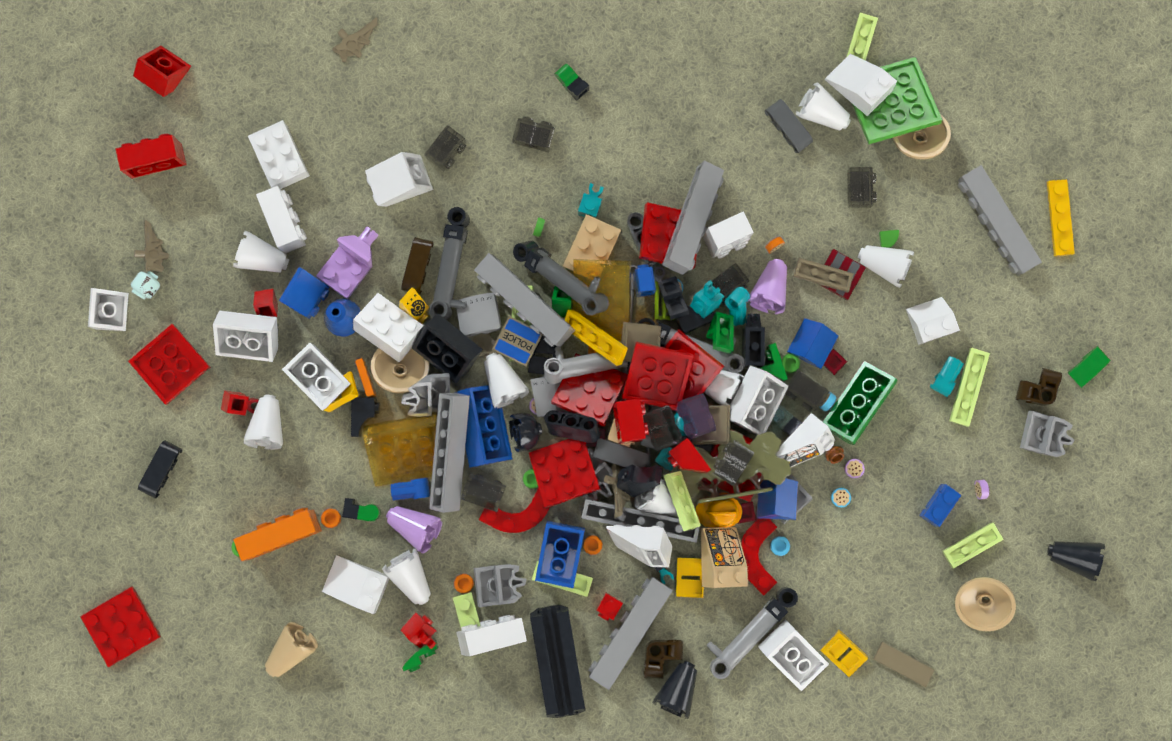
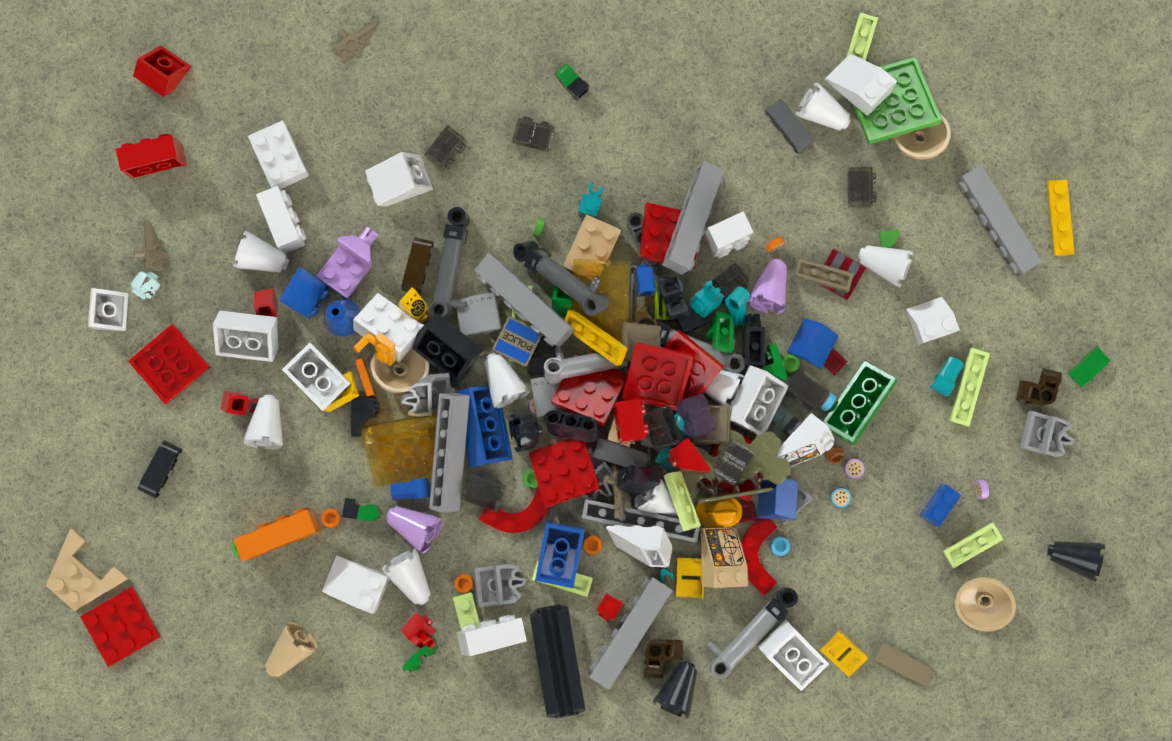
none -> tan wing [46,528,130,611]
none -> light orange plate [353,332,395,366]

